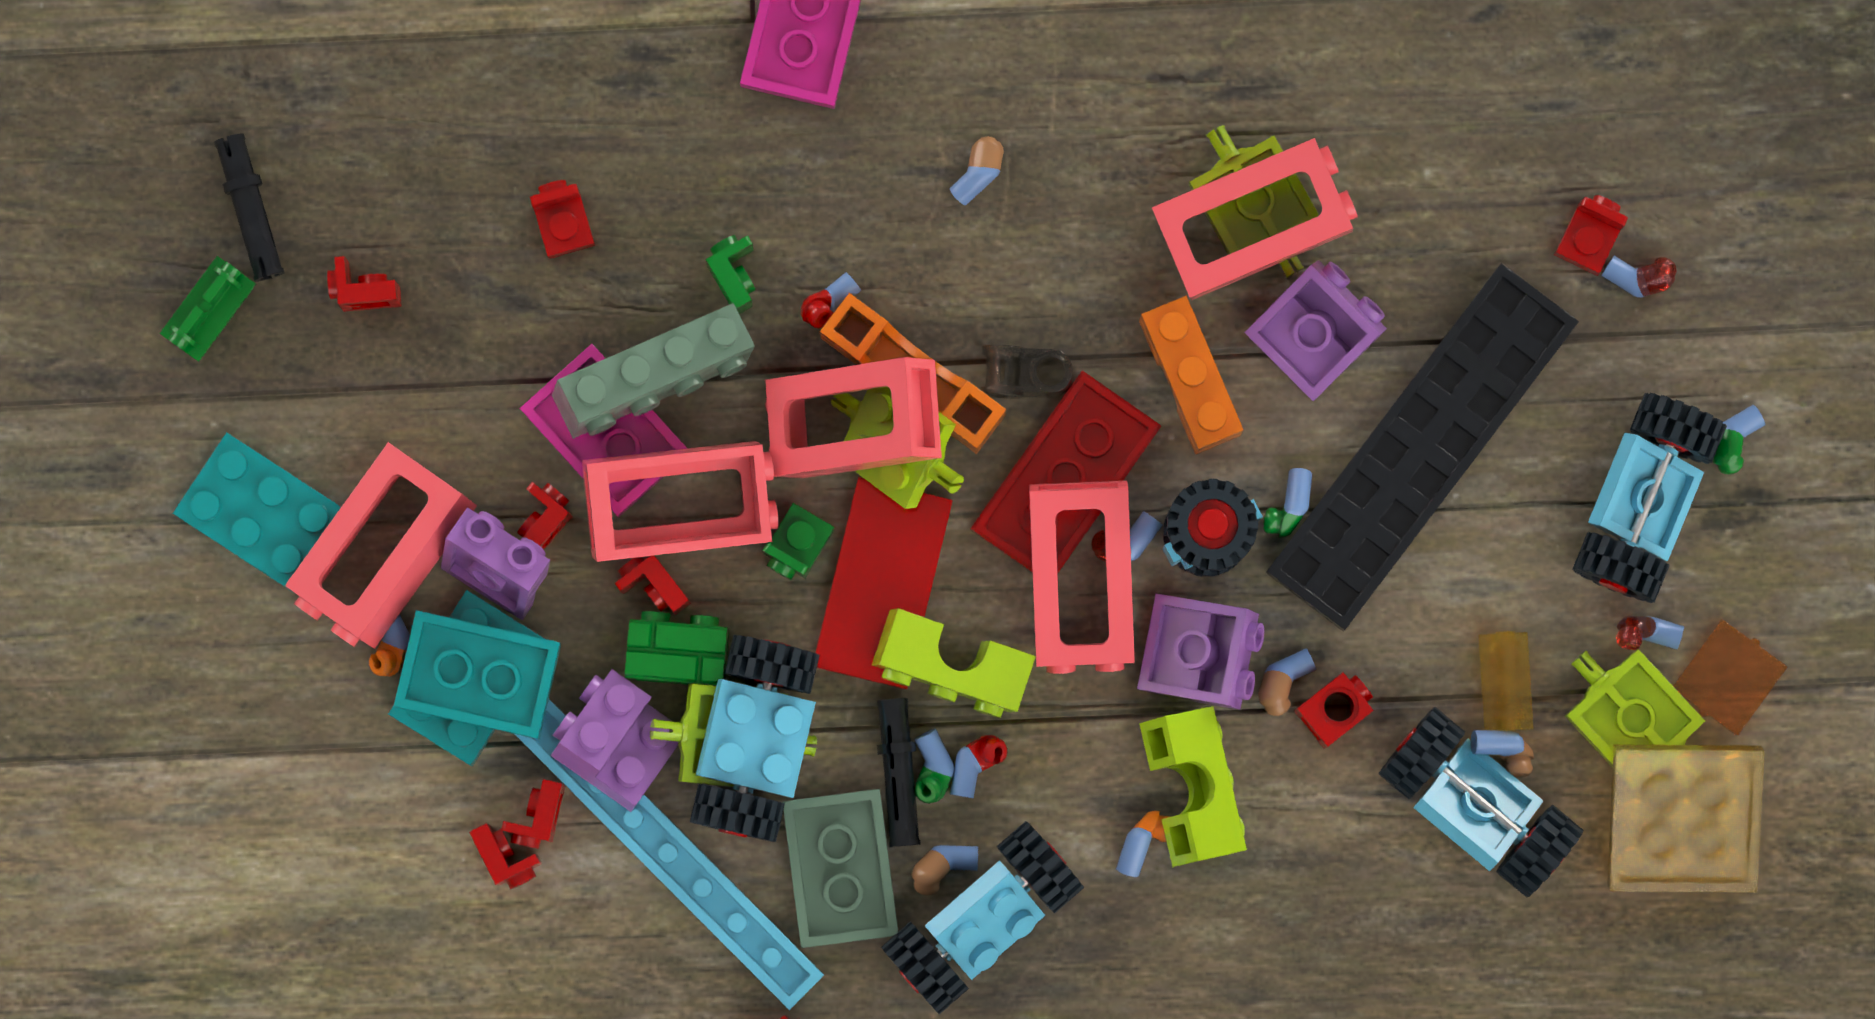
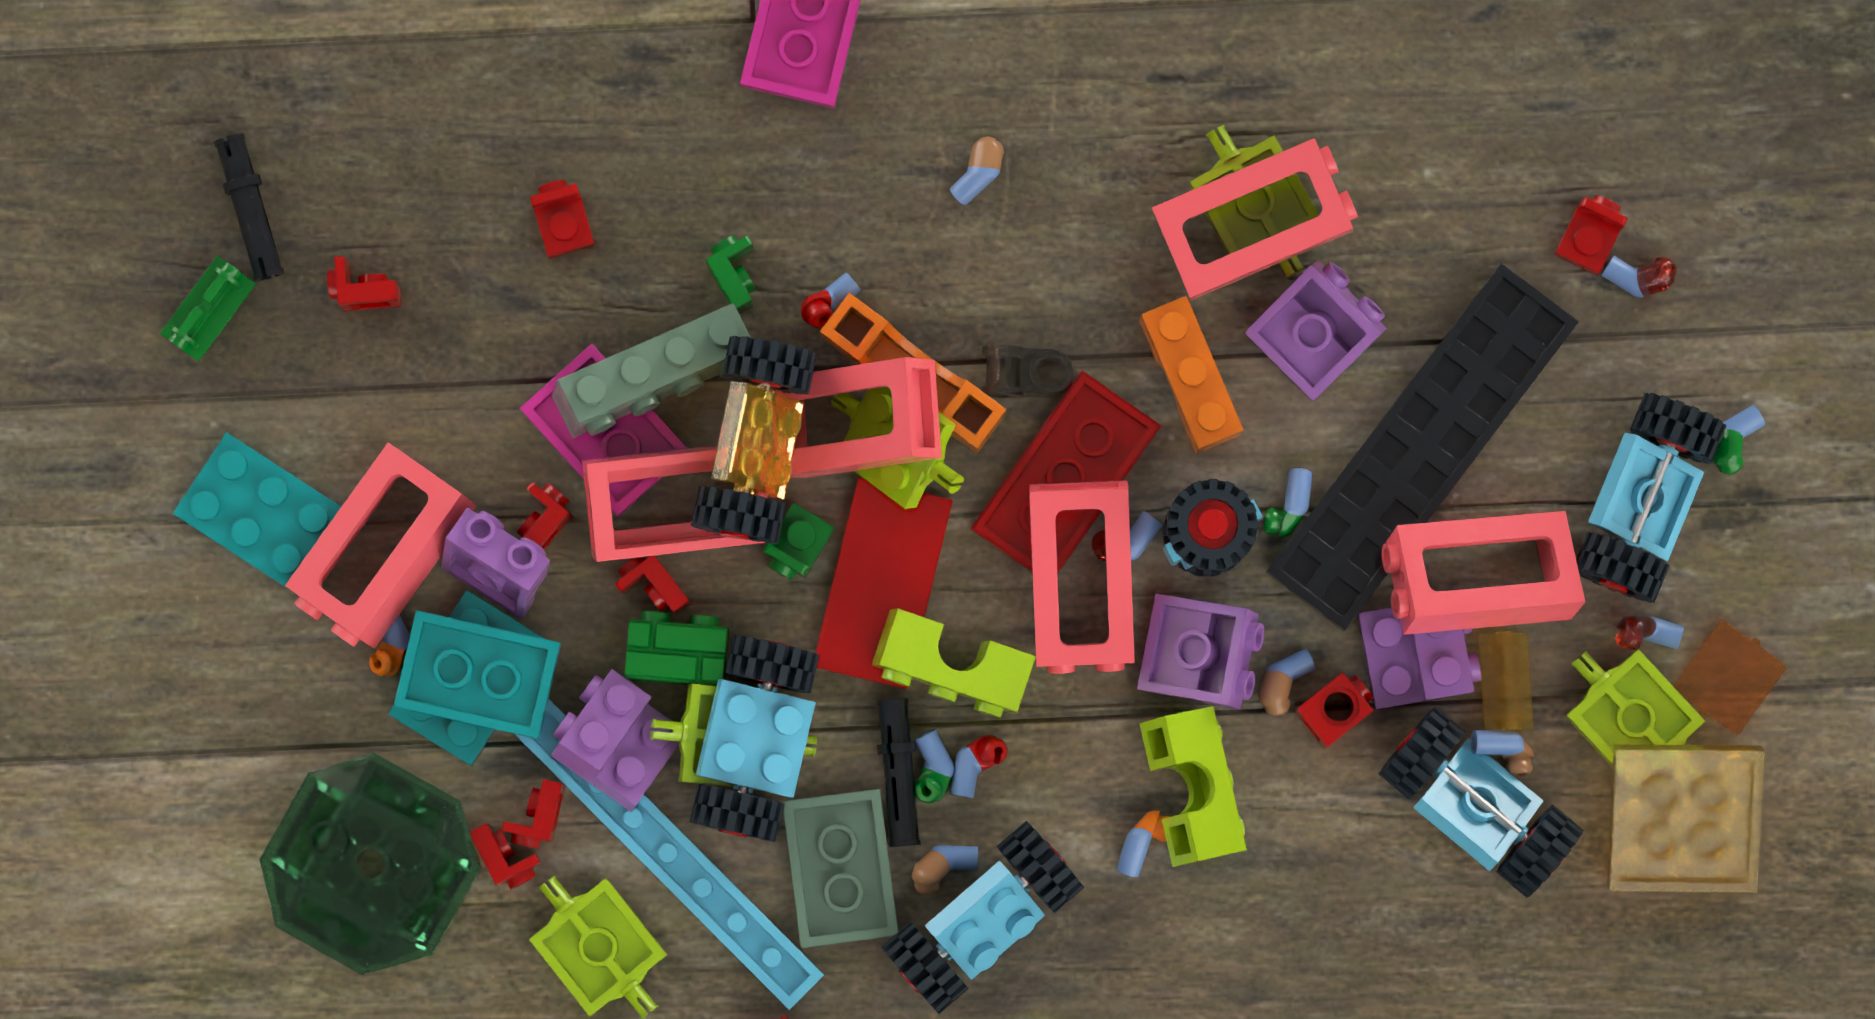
none -> clear green piece [259,752,482,975]
none -> lime plate [529,875,668,1019]
none -> plate [691,336,817,544]
none -> medium lavender plate [1357,608,1481,710]
none -> coral piece [1382,511,1585,635]

